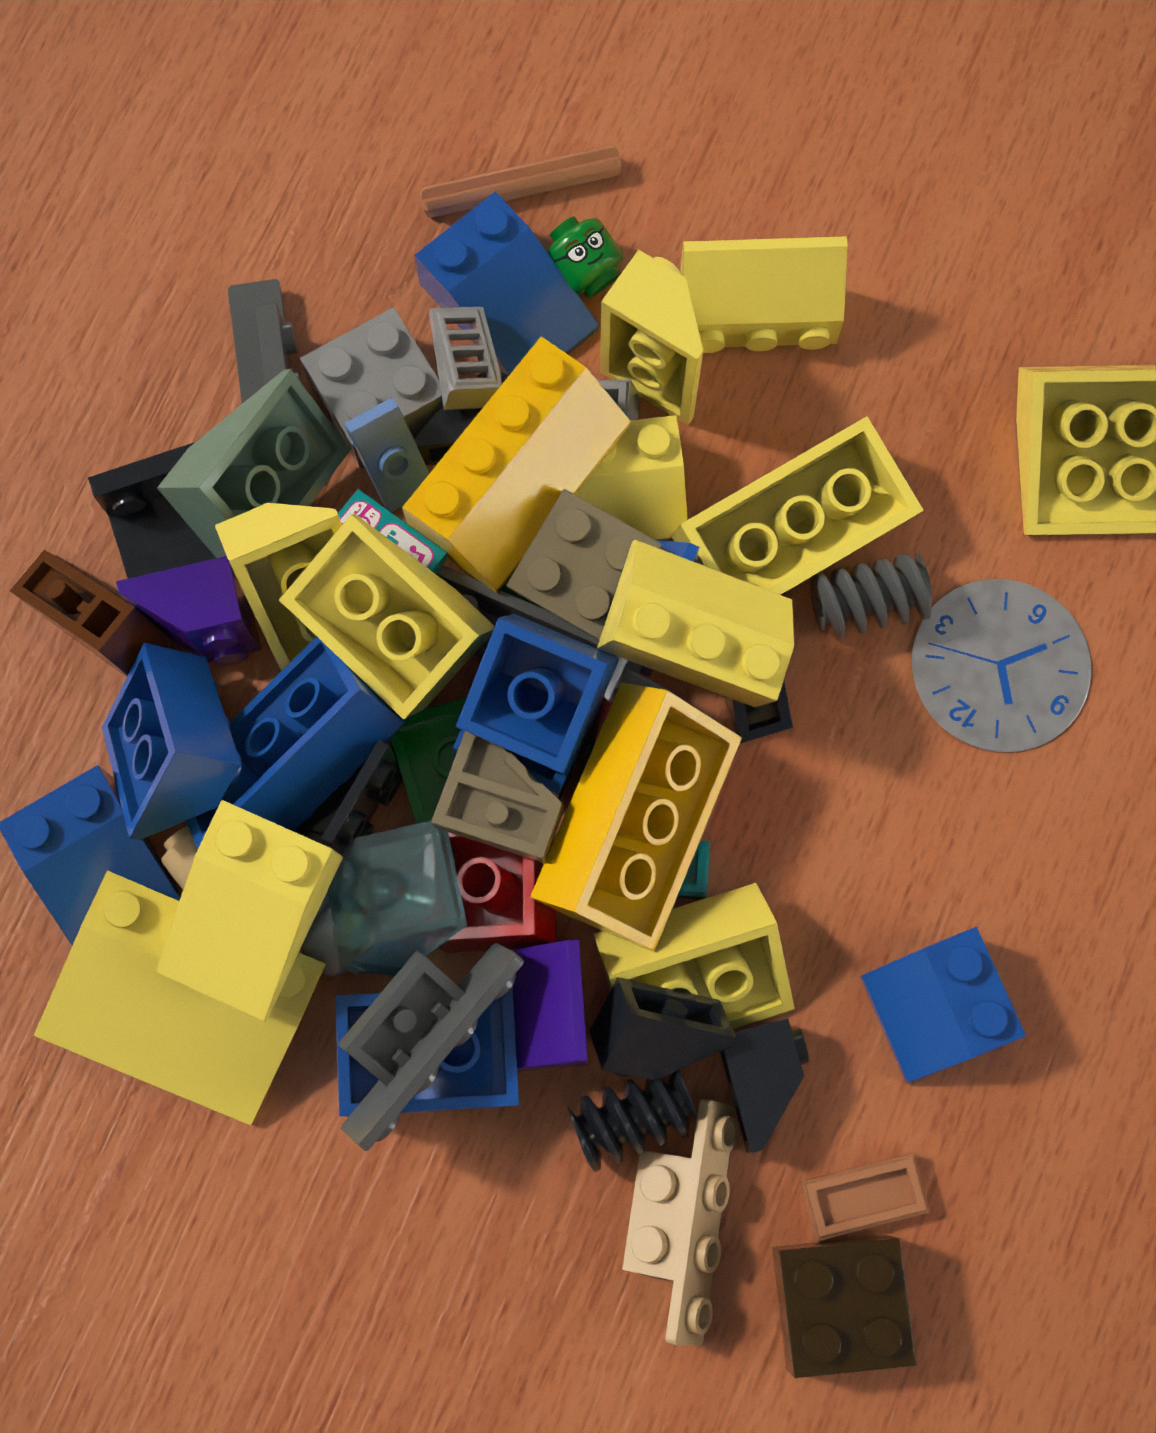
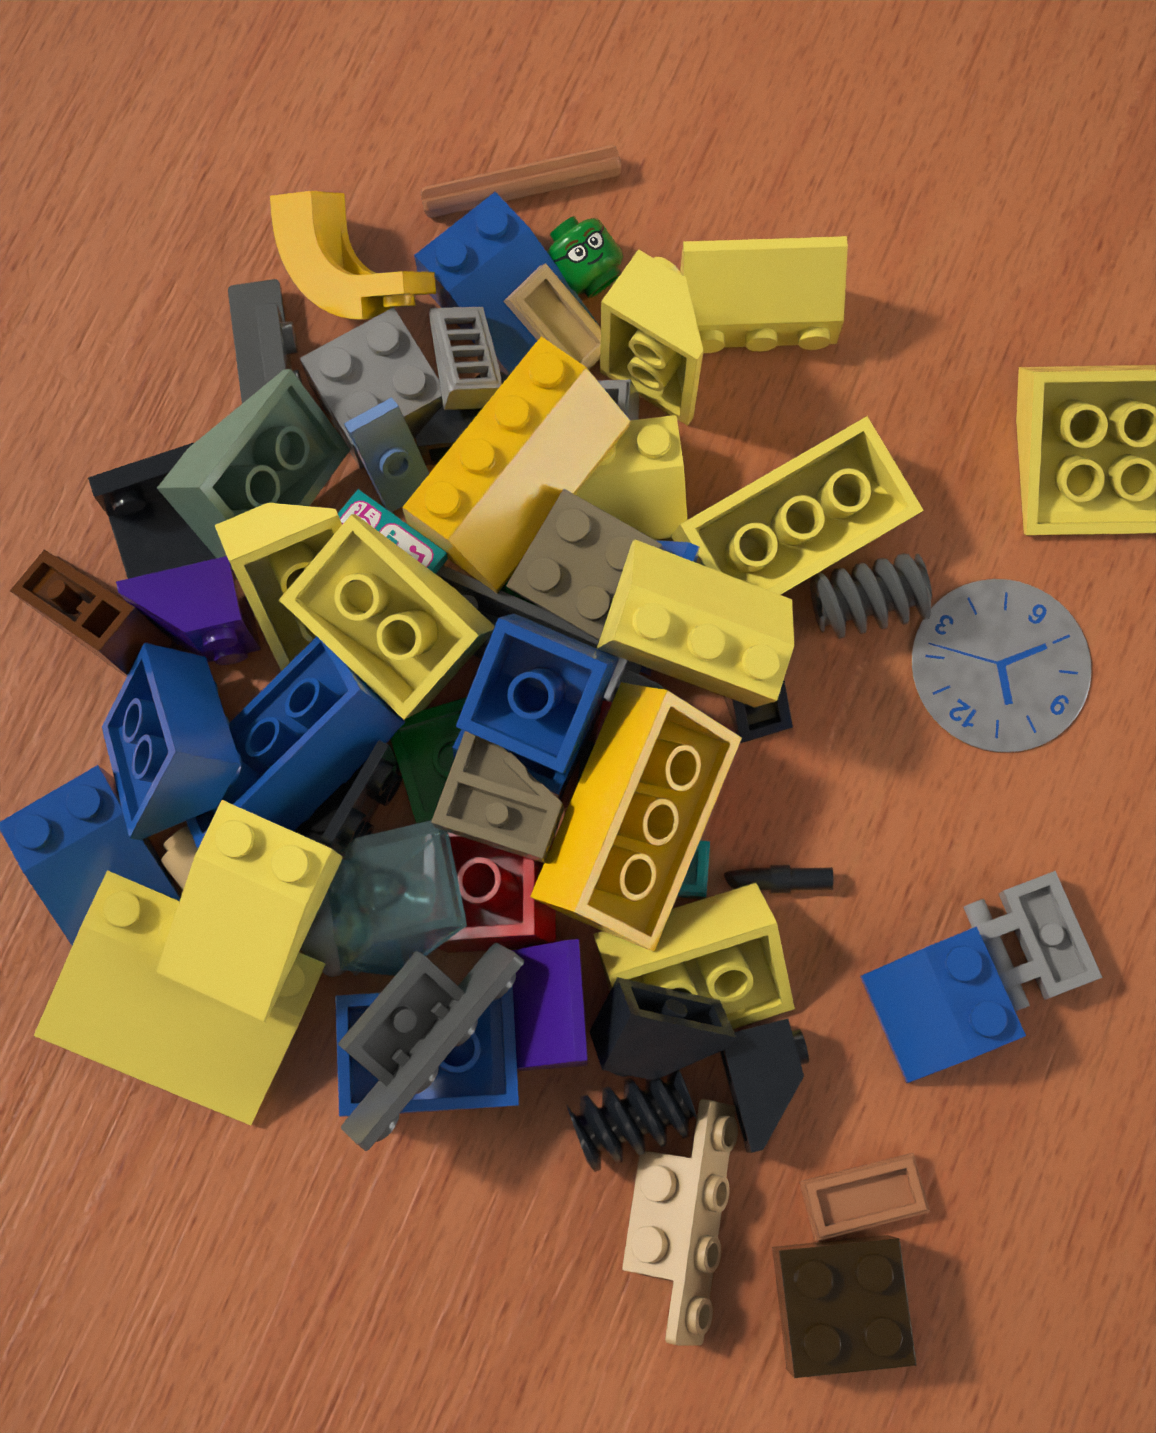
none -> yellow arch [270,191,436,319]
none -> tan tile [504,263,601,370]
none -> black piece [724,865,834,893]
none -> light grey plate [963,871,1103,1011]

